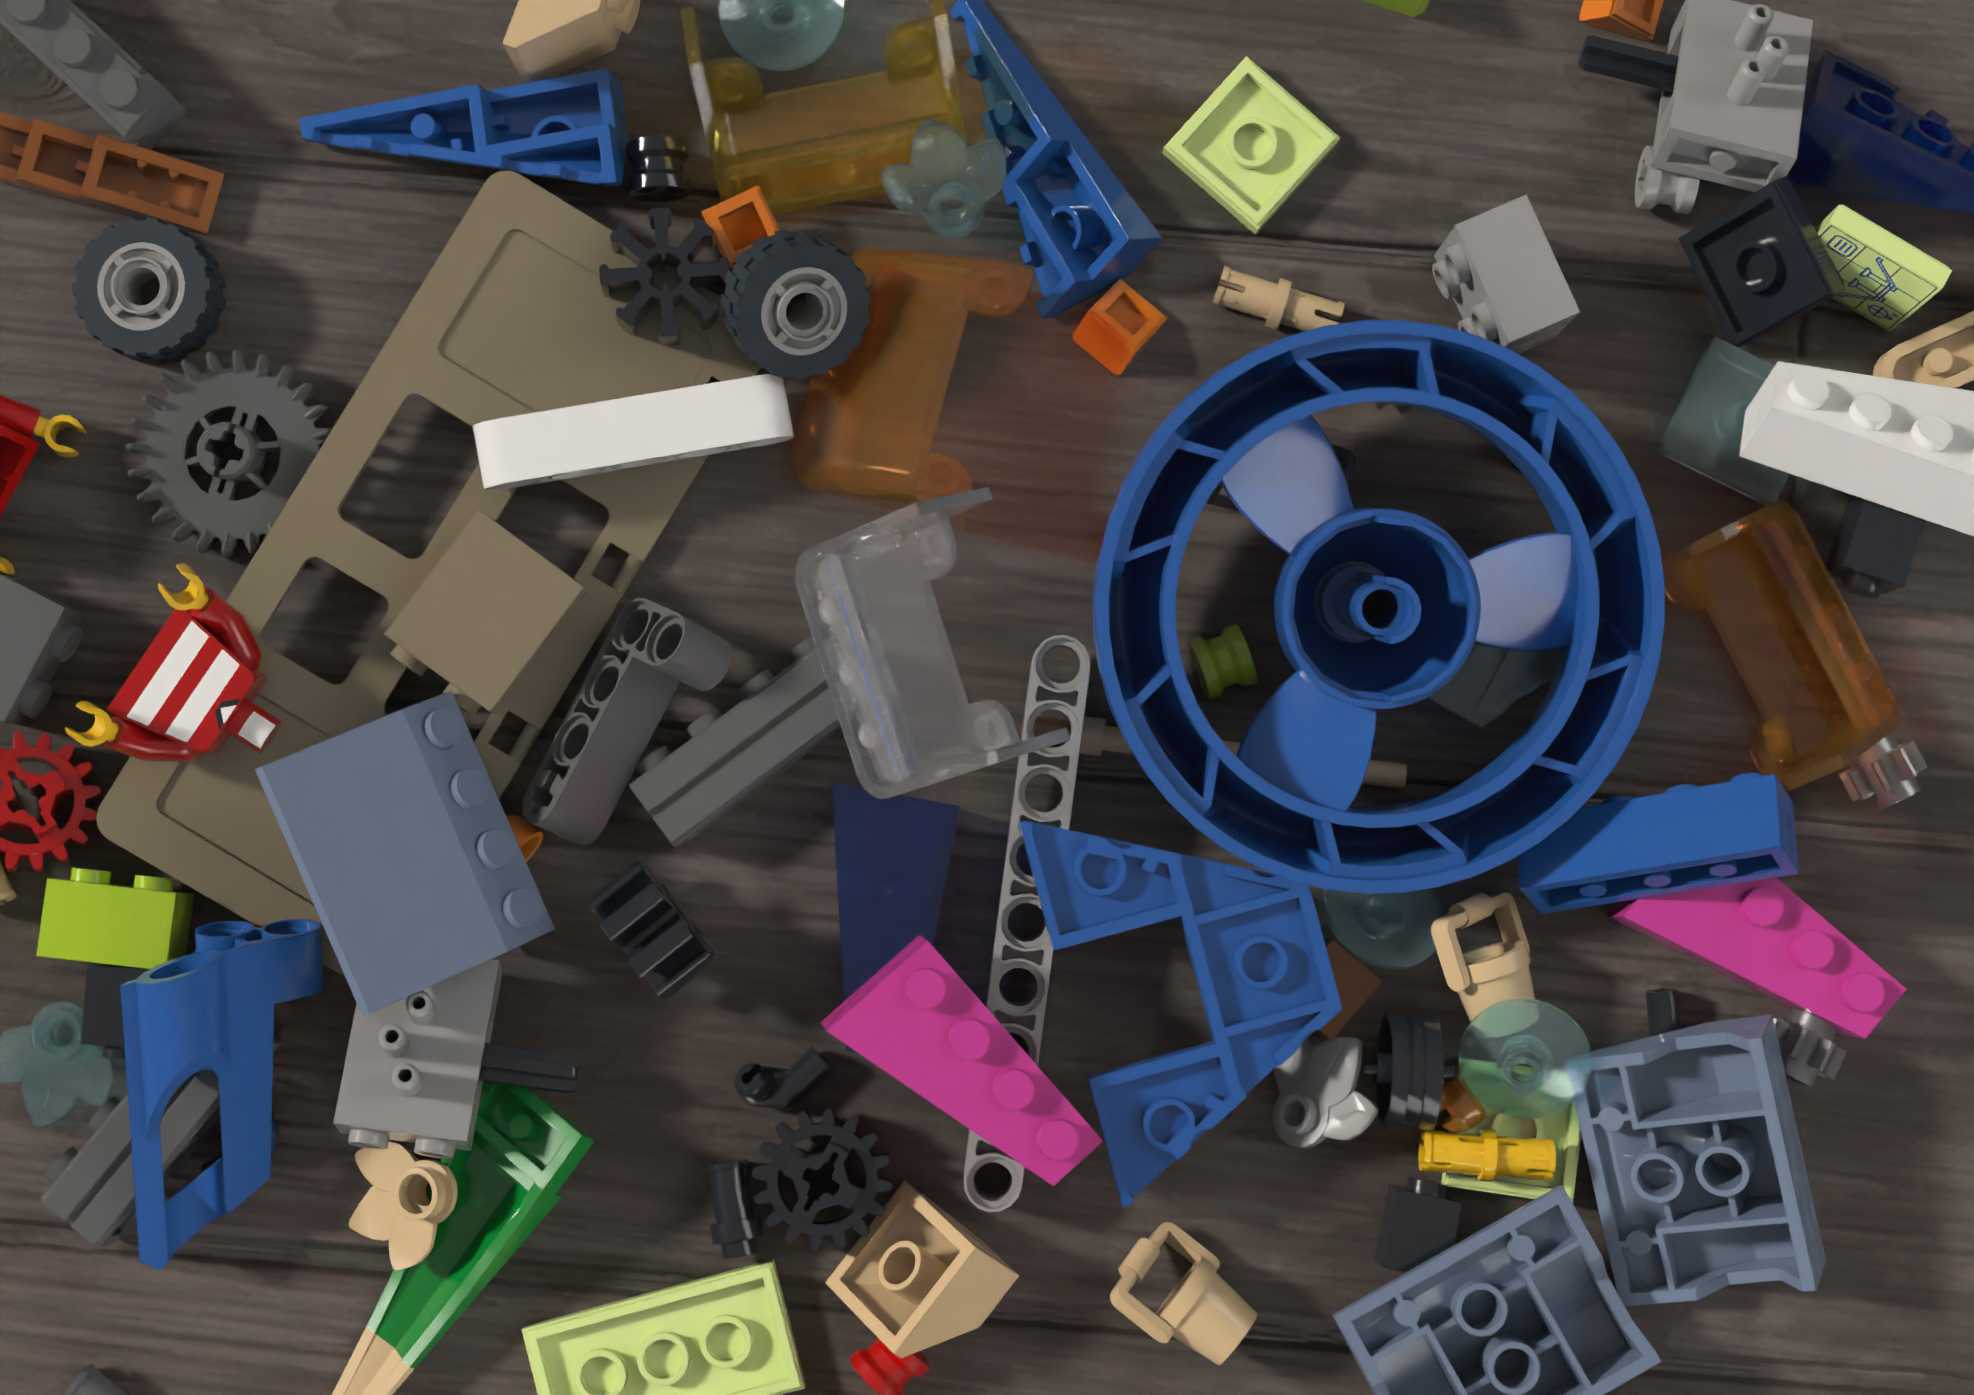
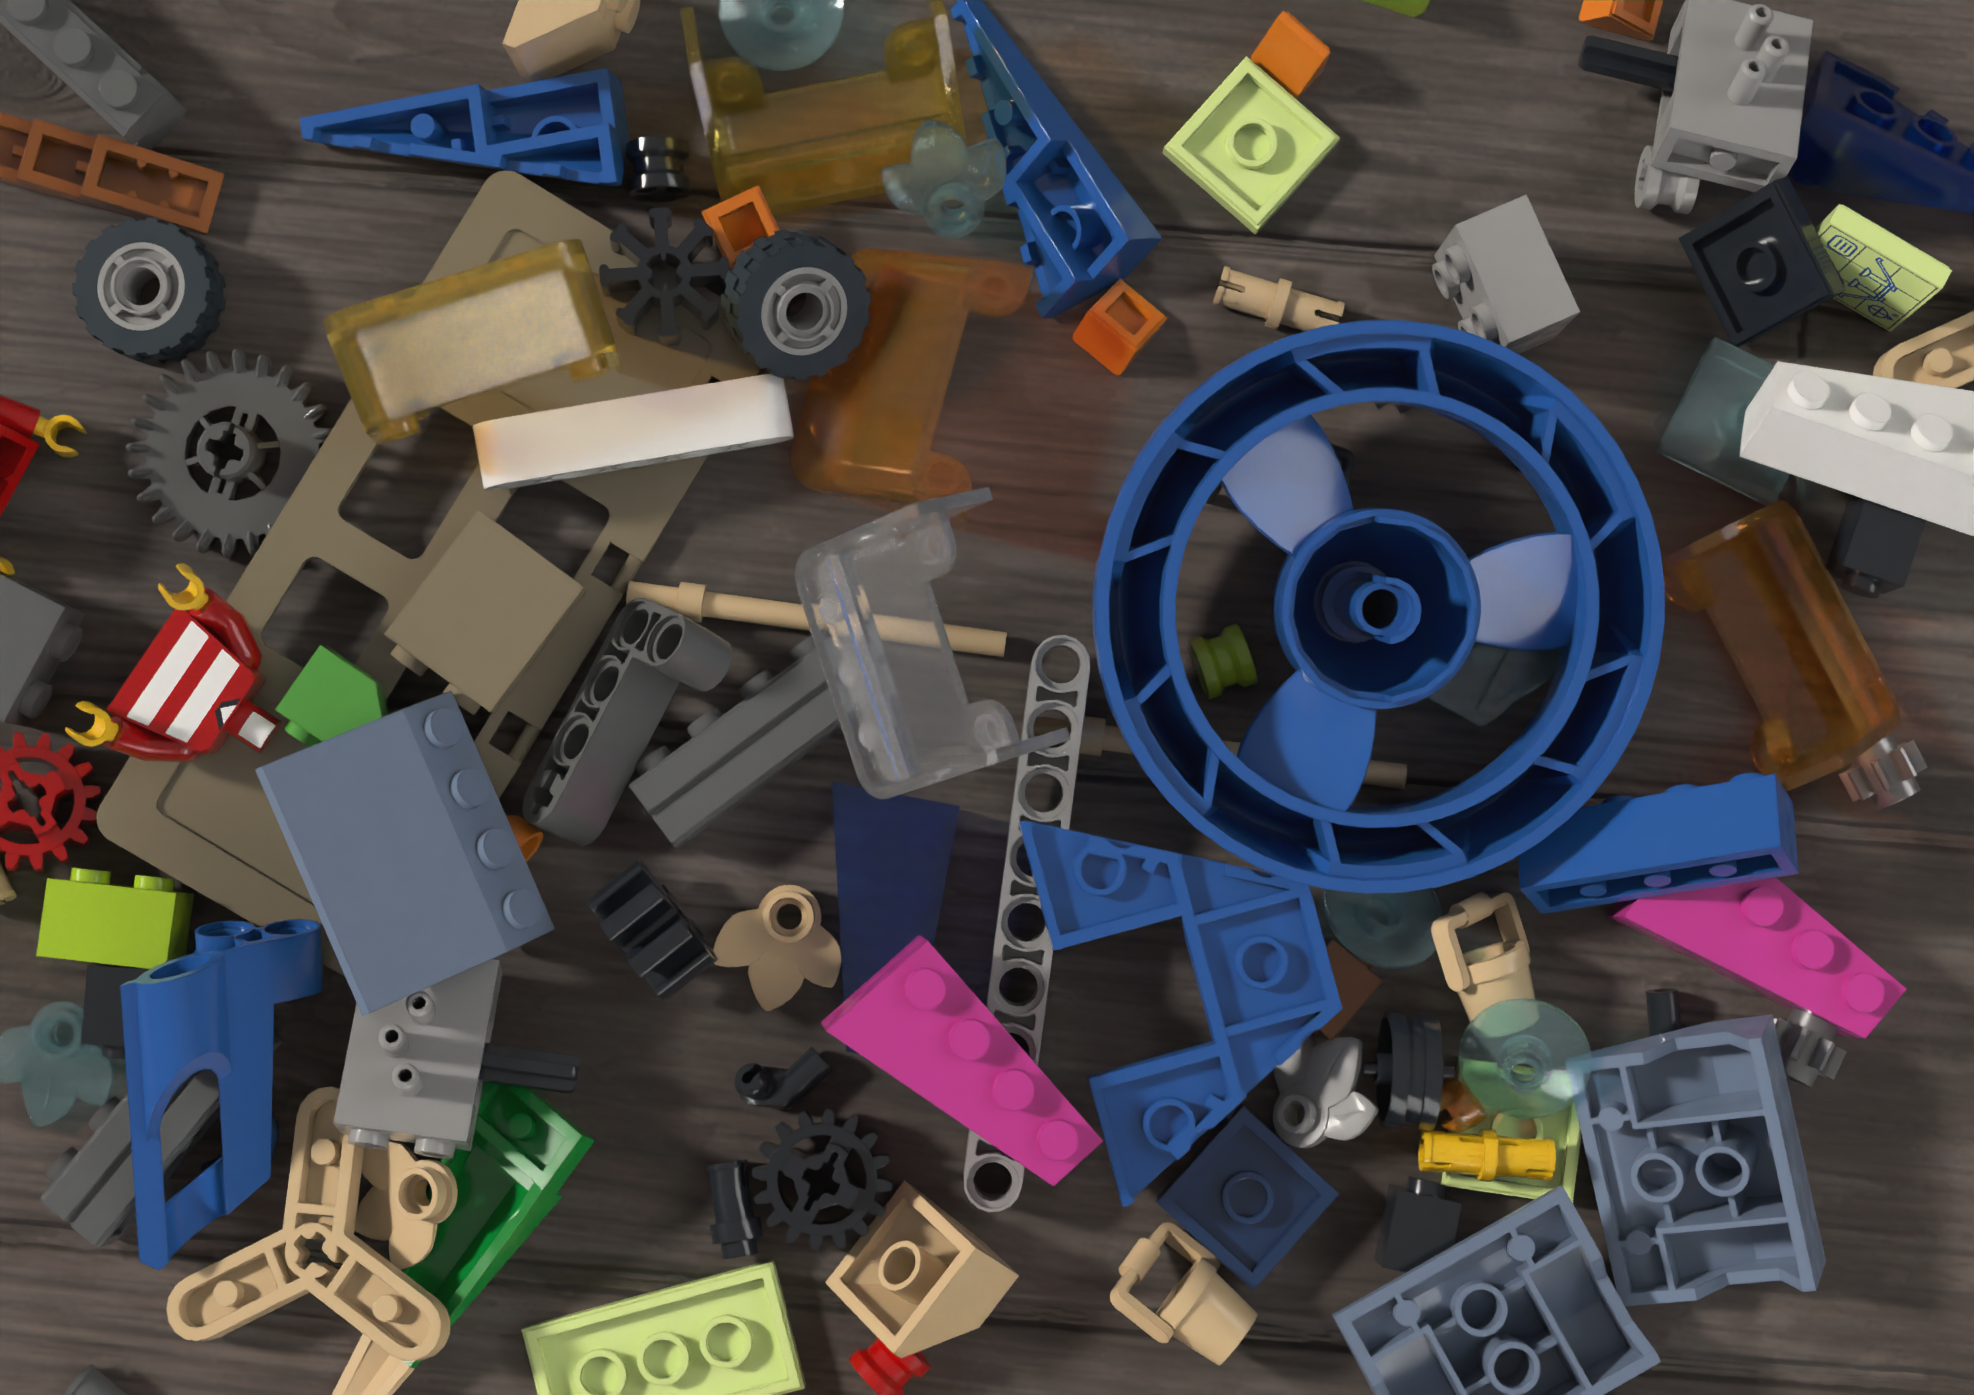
none -> tan piece [166,1086,451,1361]
none -> bright green slope [275,645,389,747]
none -> clear yellow windscreen [322,239,622,445]
none -> tan bar [626,581,1007,657]
none -> tan plate [713,885,842,1011]
none -> dark blue plate [1155,1105,1339,1291]
none -> orange slope [1250,10,1331,100]

